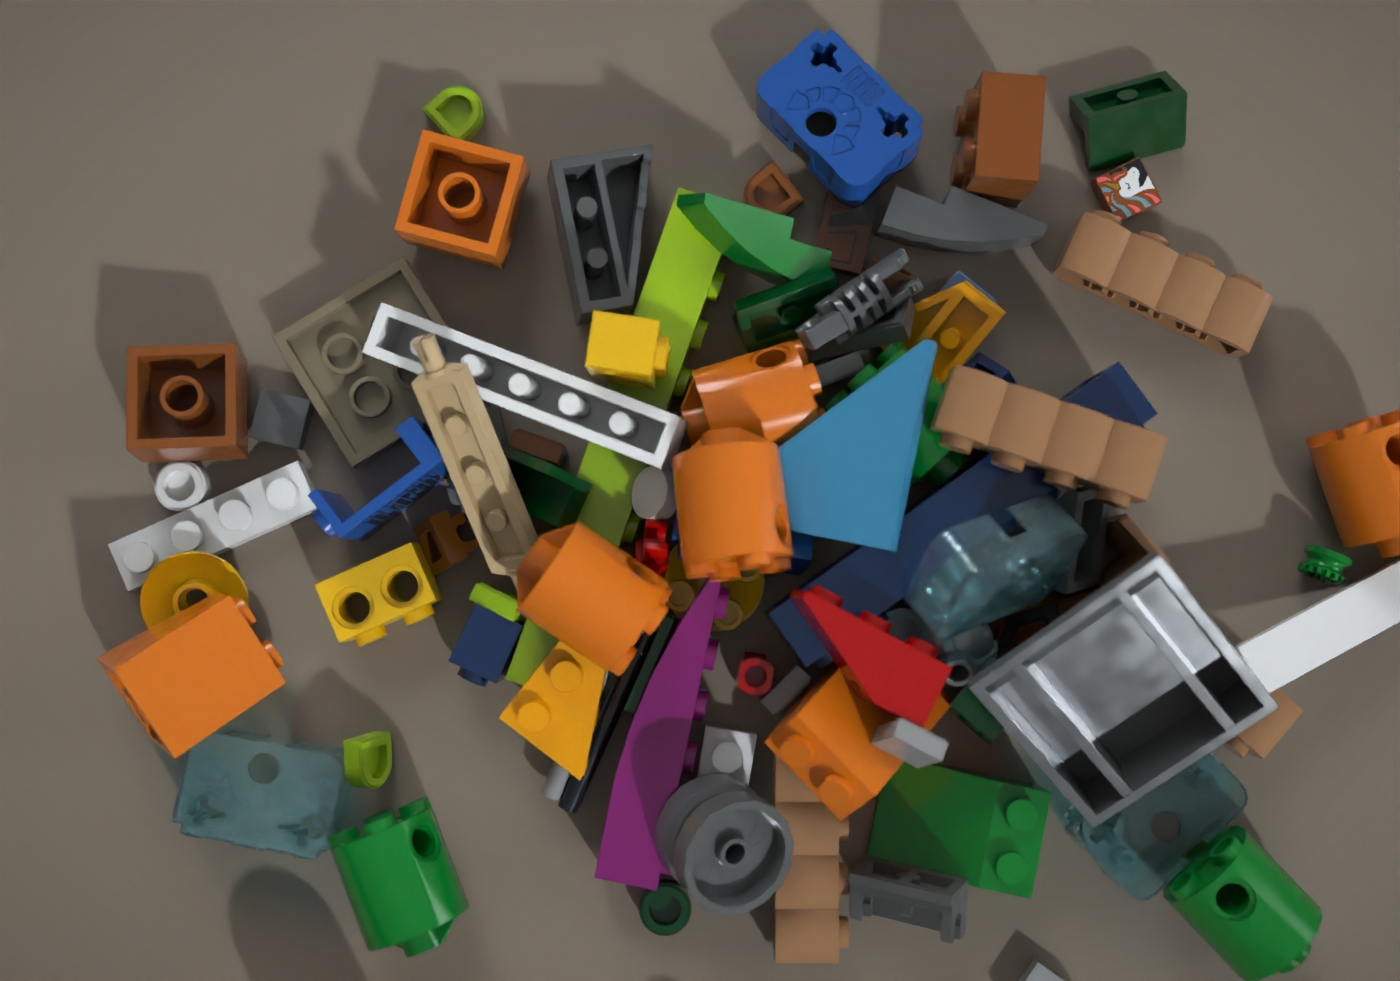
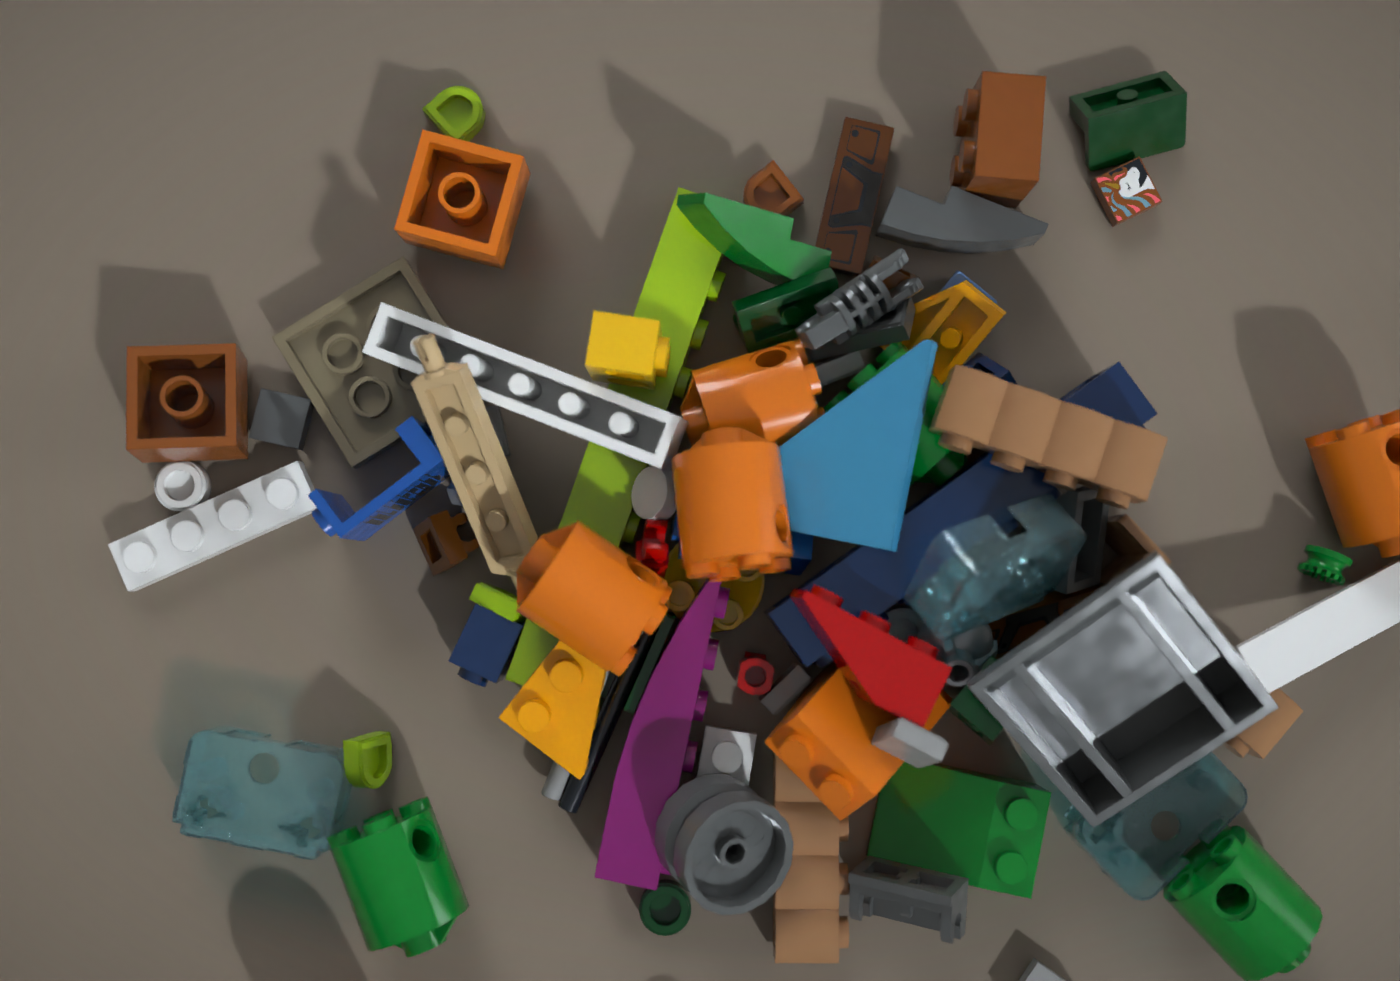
orange slope [96,592,286,759] -> none
yellow dish [140,551,249,629] -> none
yellow brick [314,542,445,647] -> none
dark green panel [500,443,593,528] -> none
dark orange tile [508,428,568,468] -> none
dark grey wedge [547,145,653,326] -> none
blue axle [756,29,923,206] -> none
medium nougat brick [1051,210,1274,359] -> none

